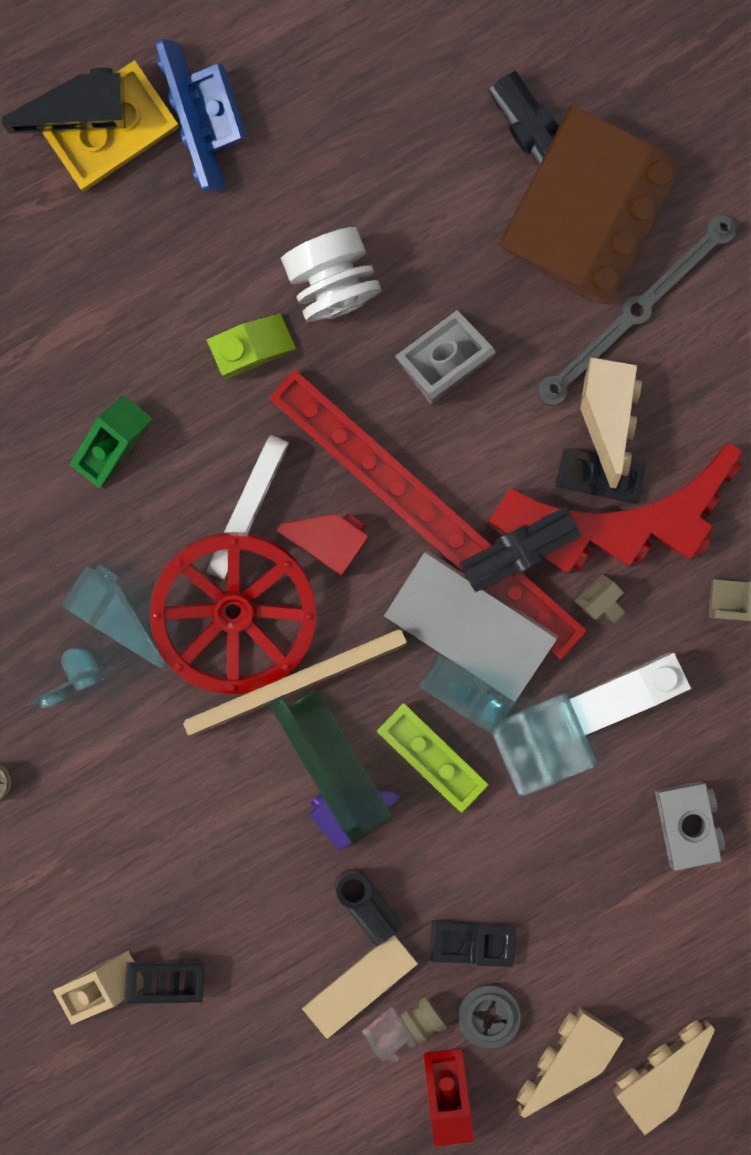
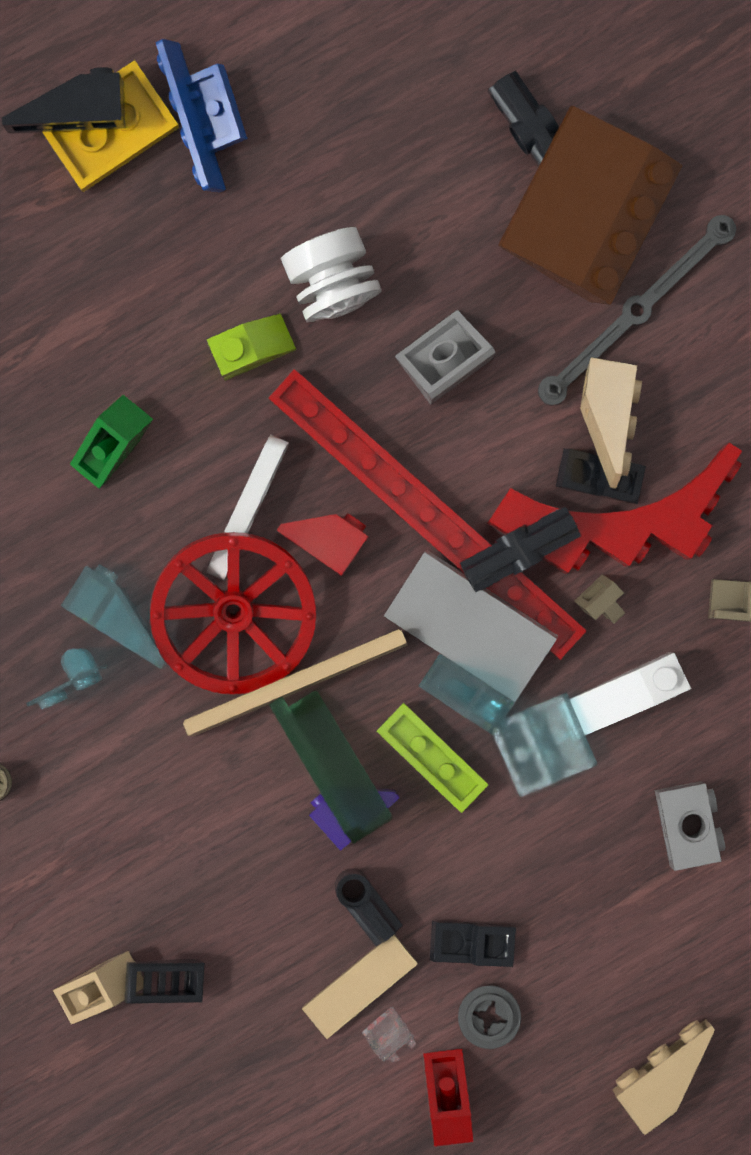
dark tan wheel [400,995,448,1046] -> none
tan slope [516,1008,623,1118] -> none

